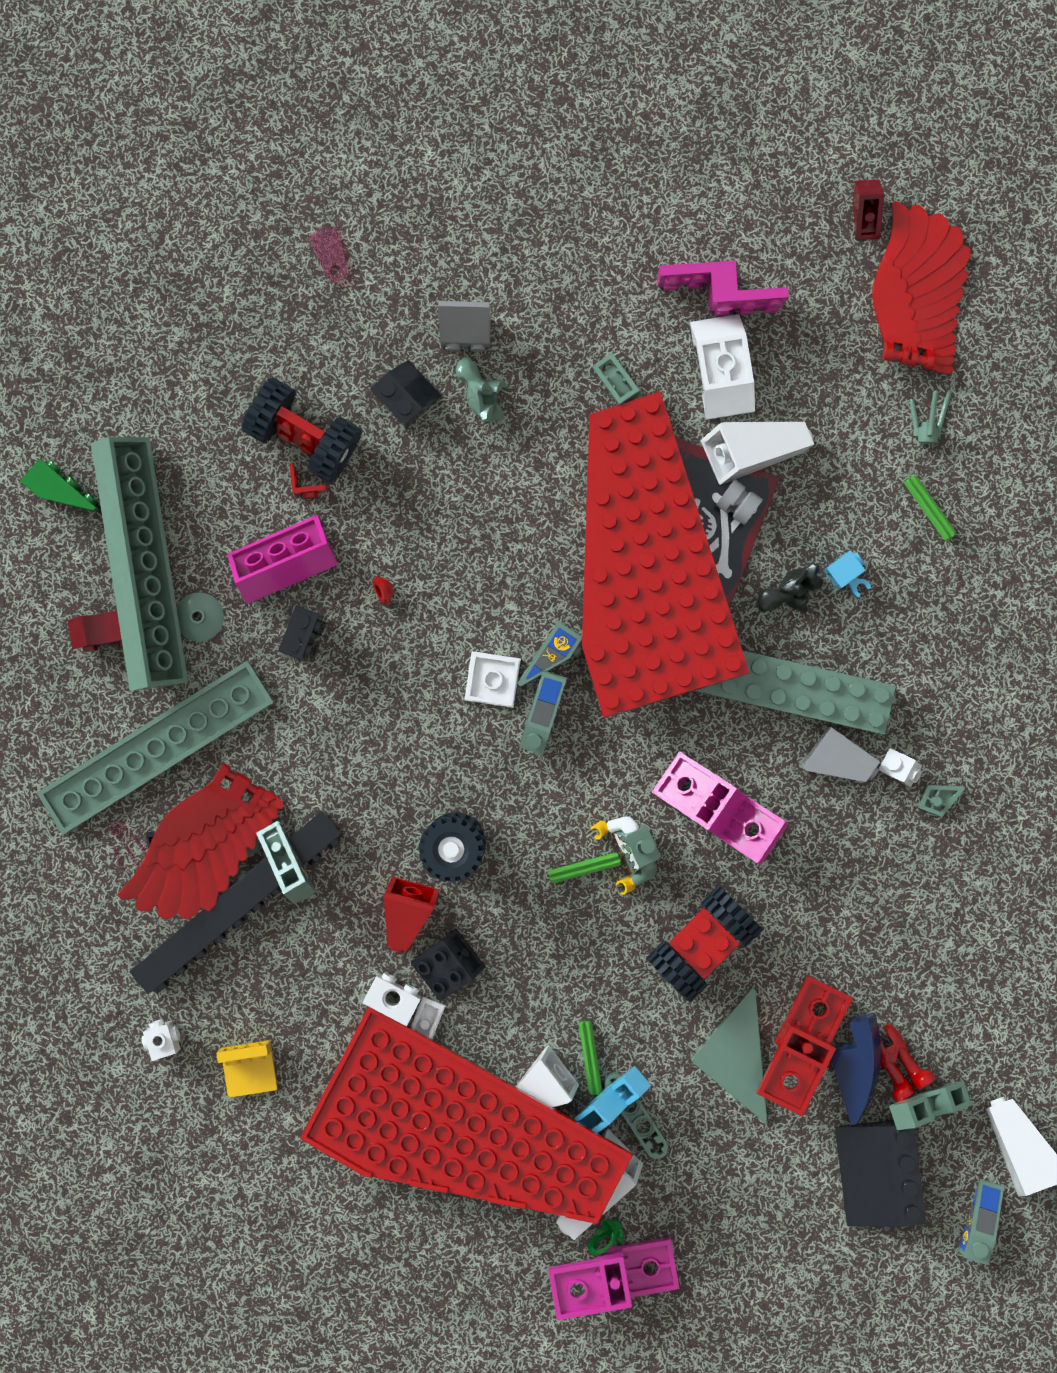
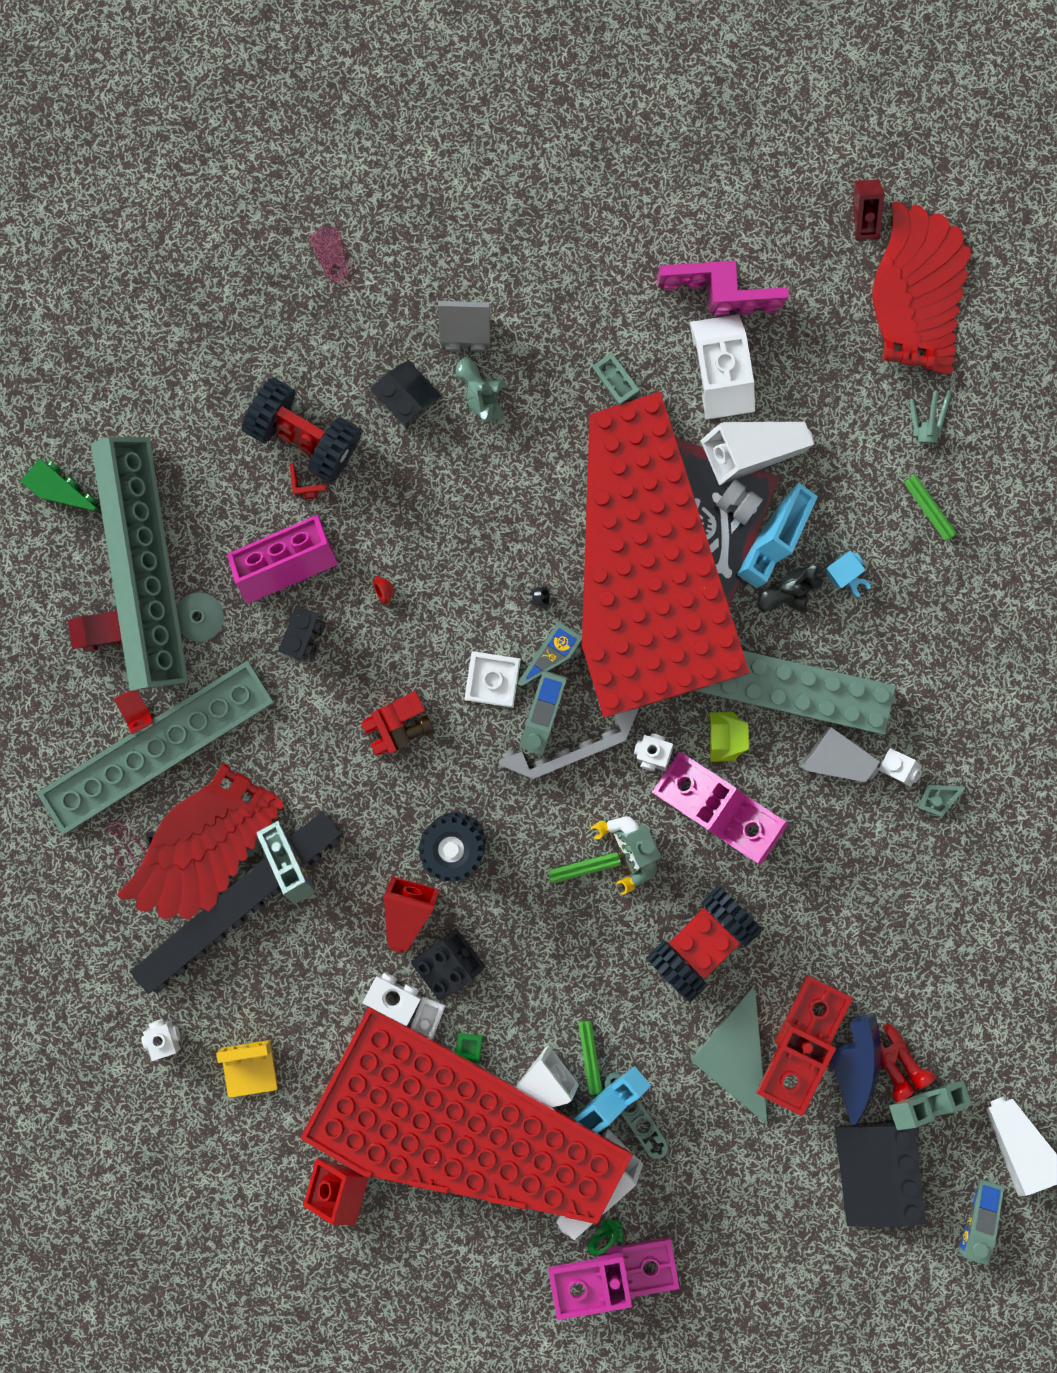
none -> red bracket [114,690,154,735]
none -> red slope [303,1158,369,1225]
none -> red hips [361,691,435,756]
none -> green tile [456,1032,483,1061]
none -> light grey slope [499,708,639,779]
none -> black hinge [529,587,550,607]
none -> white brick [634,733,673,771]
none -> lime slope [709,712,749,762]
none -> medium azure slope [737,483,818,588]

